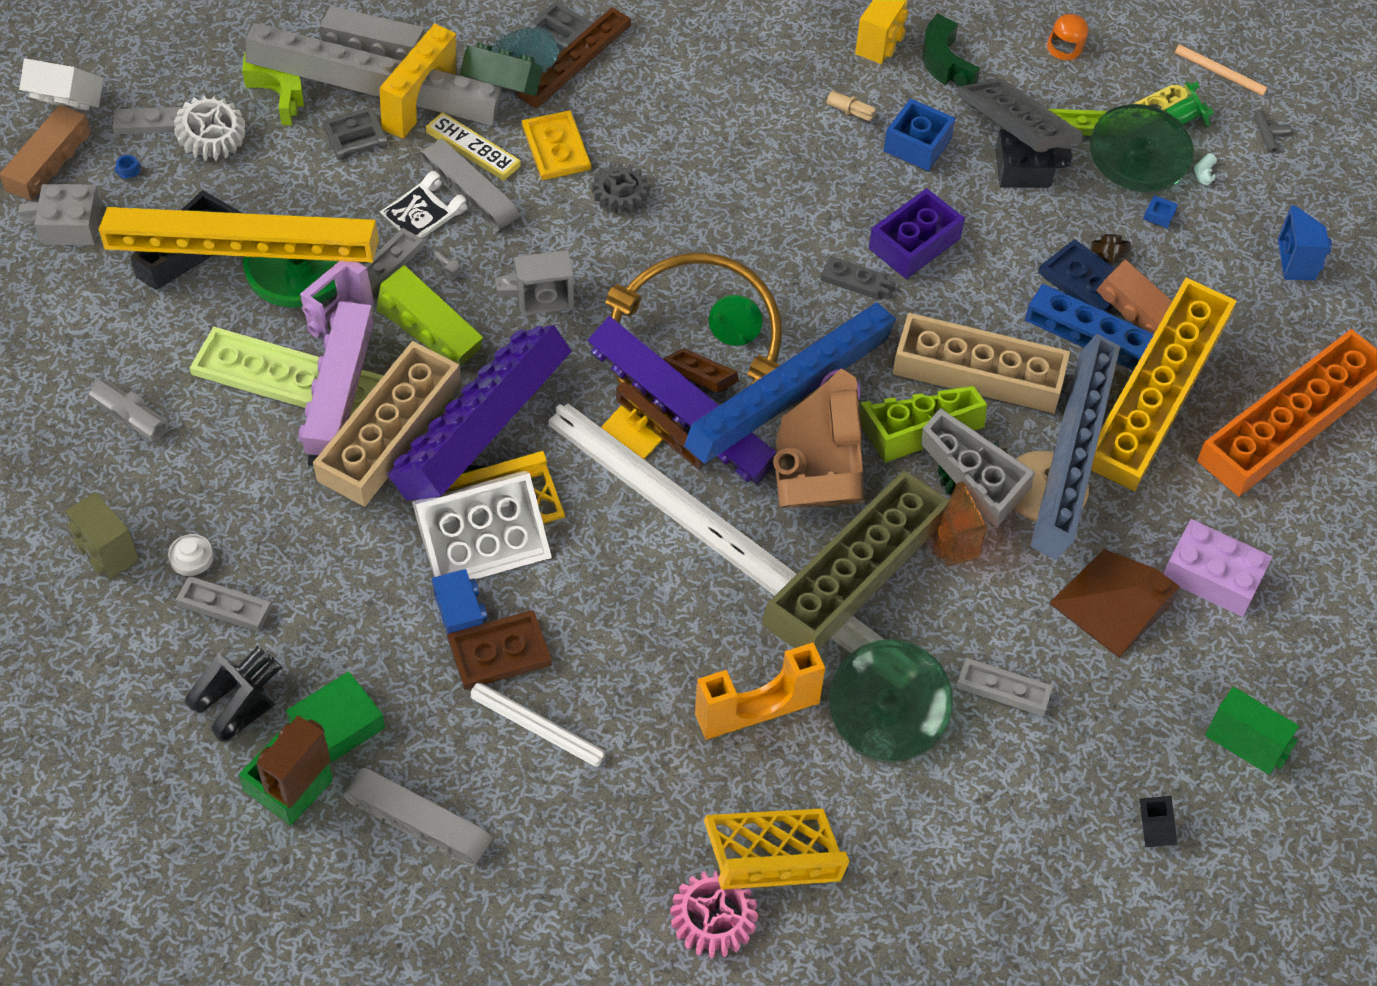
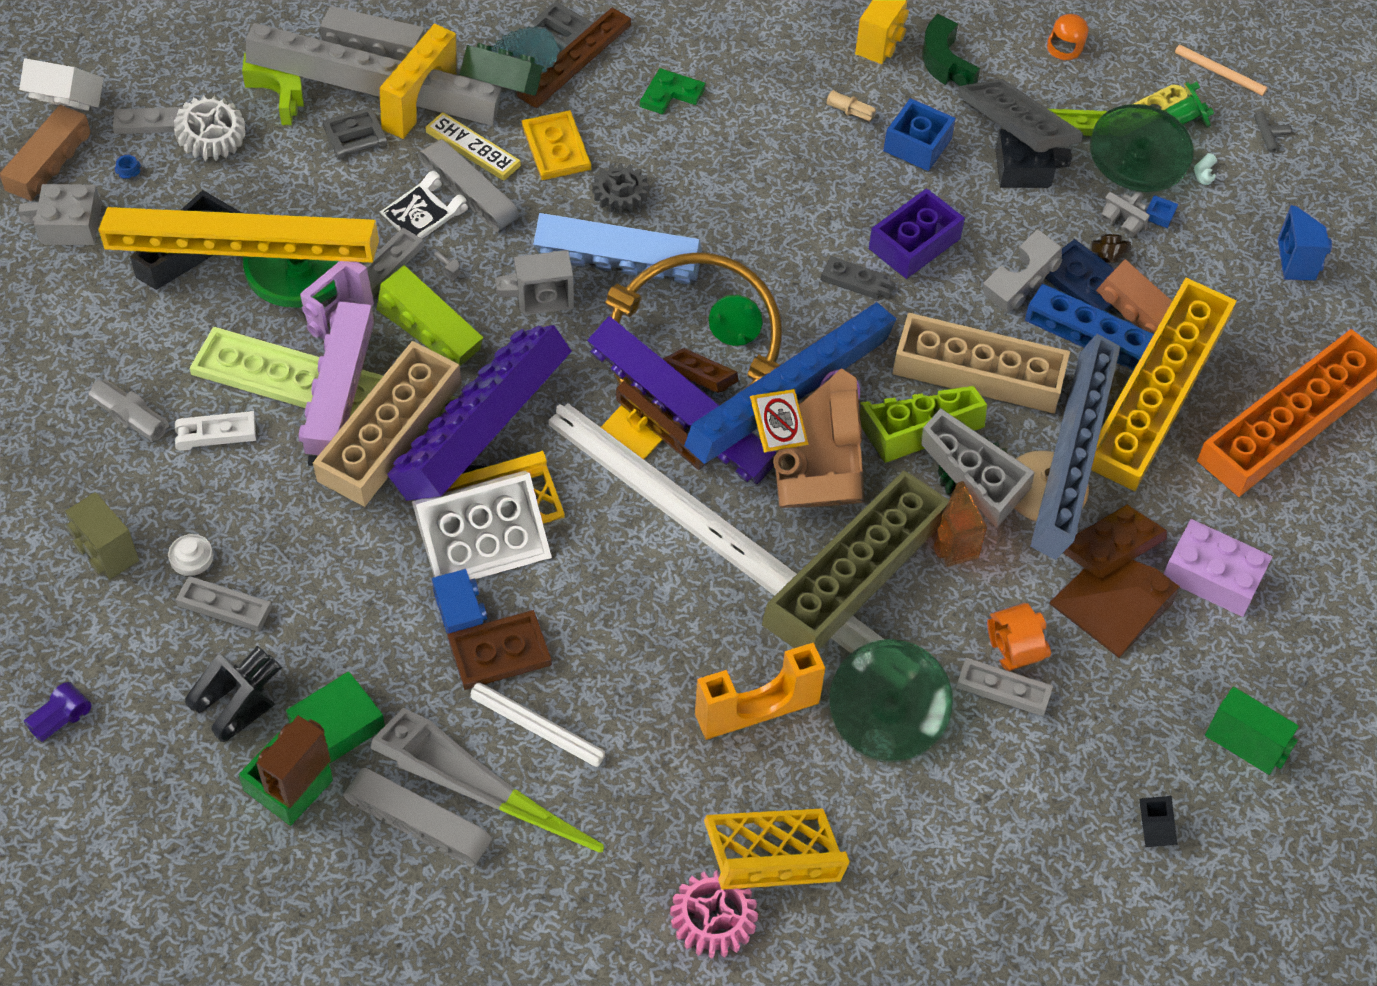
none -> dark purple piece [24,682,92,742]
none -> white plate [175,411,256,451]
none -> light grey plate [370,708,604,852]
none -> light blue brick [533,213,702,284]
none -> green plate [640,68,706,115]
none -> piece [750,389,808,453]
none -> light grey arch [983,229,1062,313]
none -> orange brick [987,603,1051,671]
none -> reddish brown plate [1063,504,1167,579]
none -> light grey hips [1101,192,1150,238]

